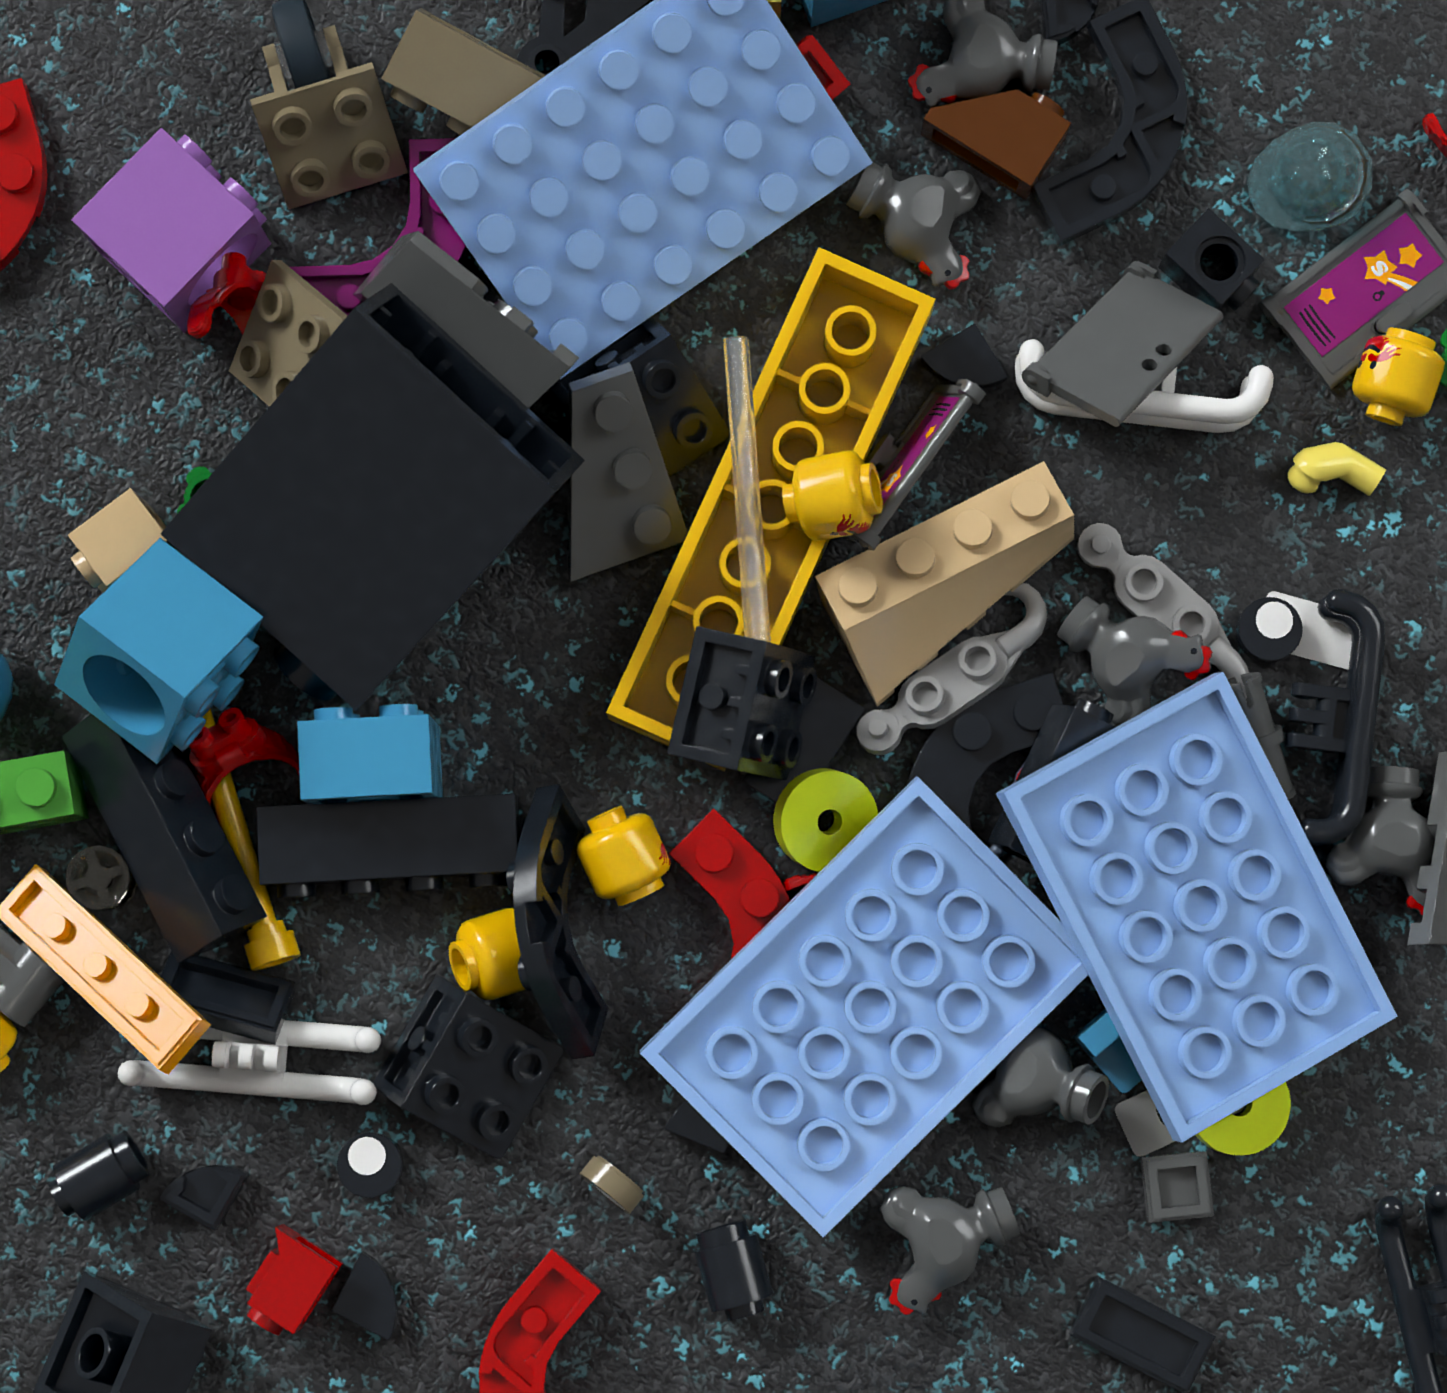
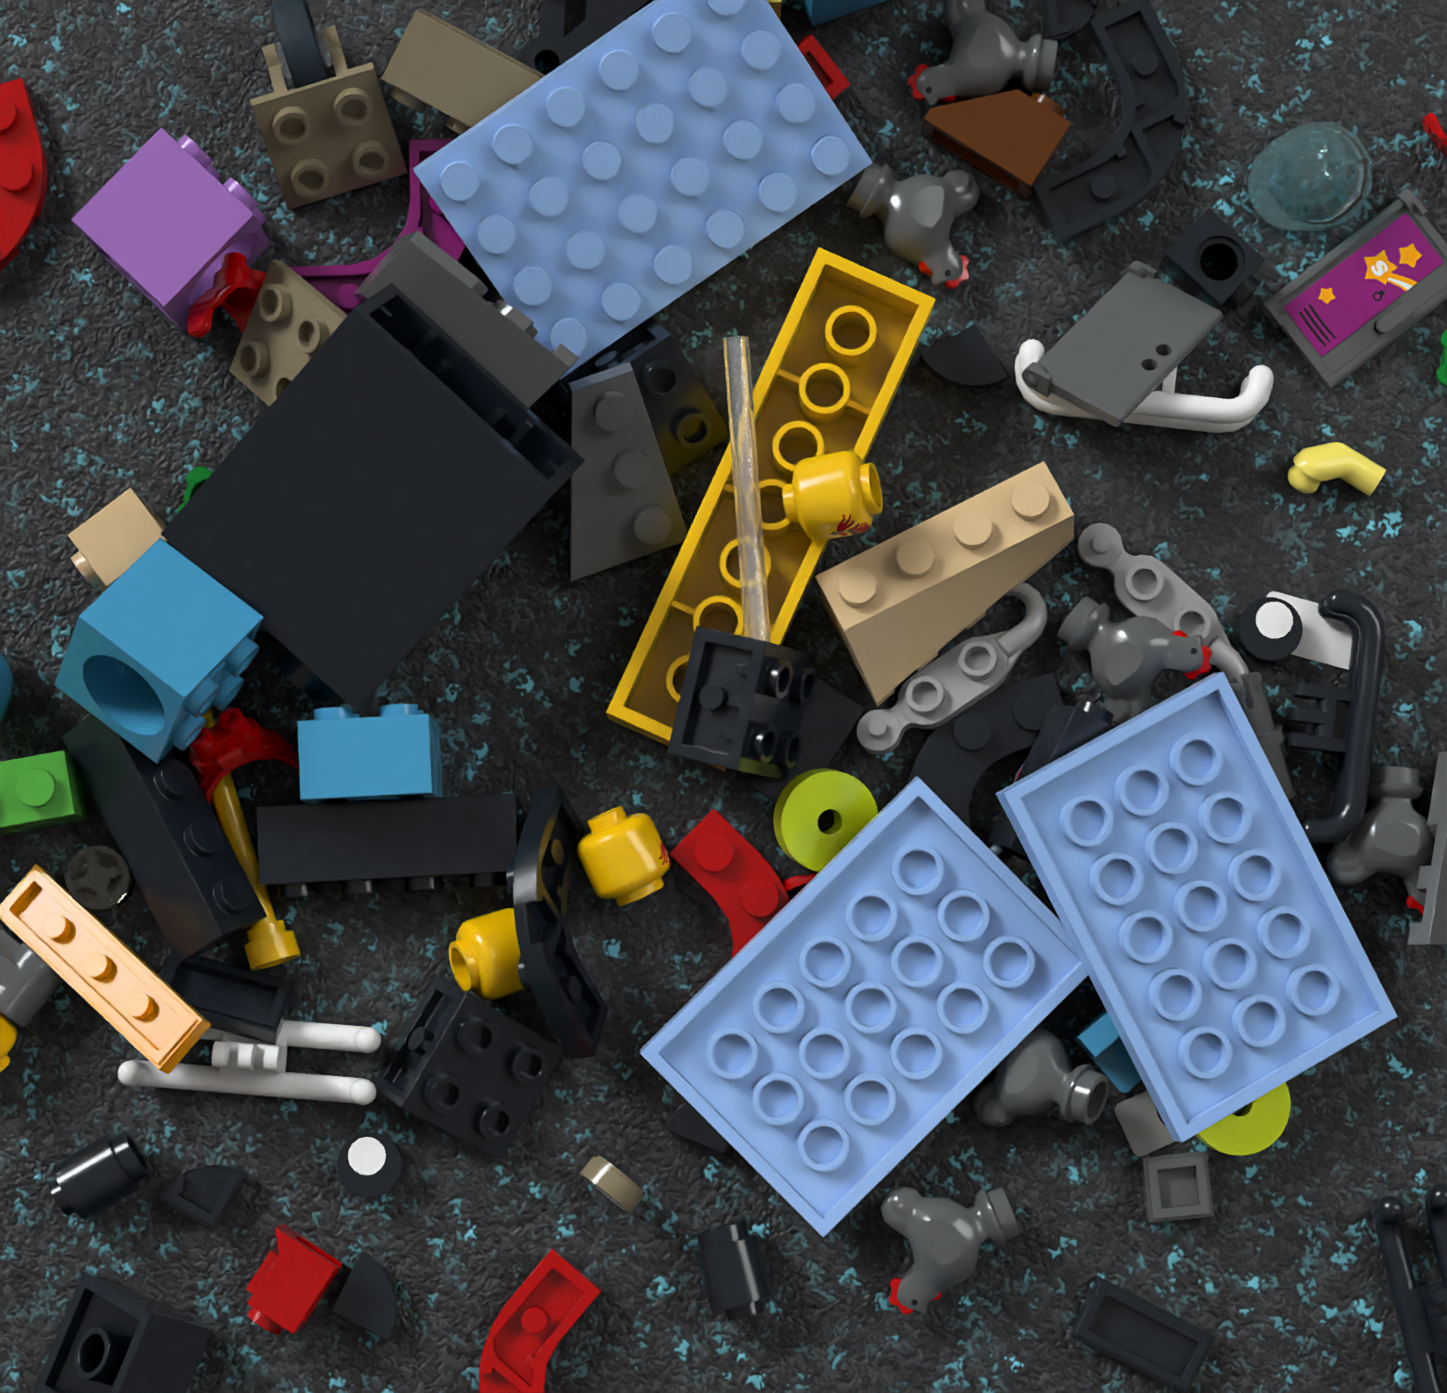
dark grey door [838,379,986,551] -> none
yellow head [1352,327,1445,426] -> none

